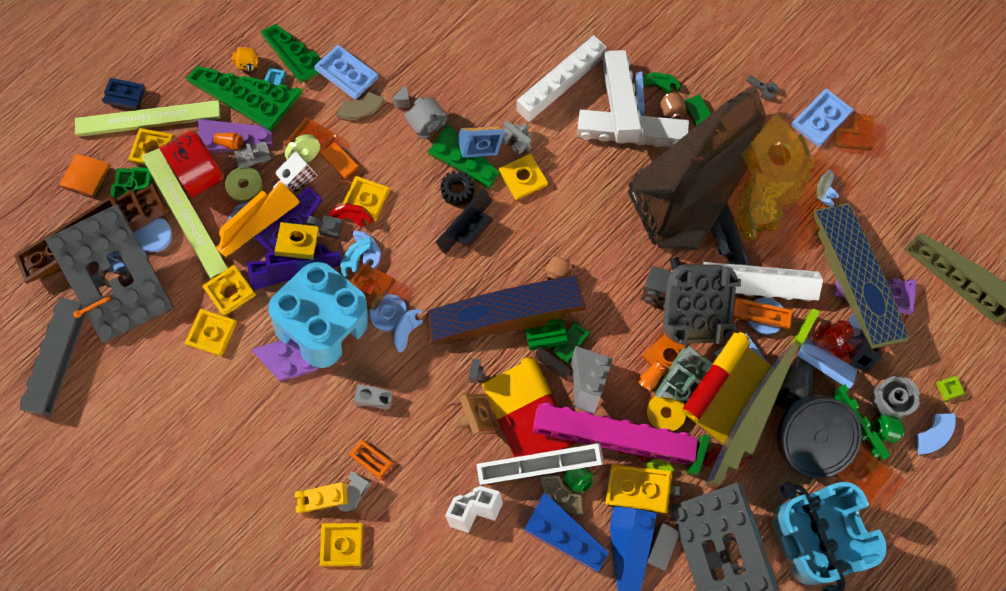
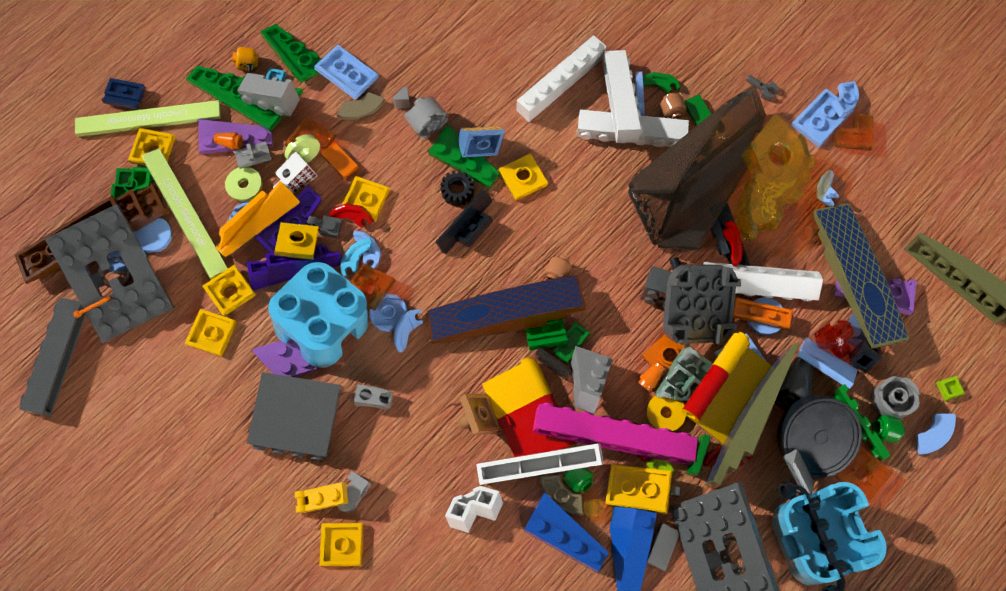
orange slope [59,154,111,197] -> none
red piece [158,129,224,198] -> none
orange tile [349,439,393,480] -> none
dark grey plate [469,359,485,384] -> none
light grey hips [502,121,532,155] -> none
lime tile [792,308,820,349] -> none
none -> light grey wedge [237,73,300,117]
none -> dark grey panel [247,372,344,461]
none -> clear yellow piece [583,499,604,520]
none -> red piece [723,220,743,267]
none -> light grey slope [784,449,814,496]
none -> light blue tile [831,81,859,118]

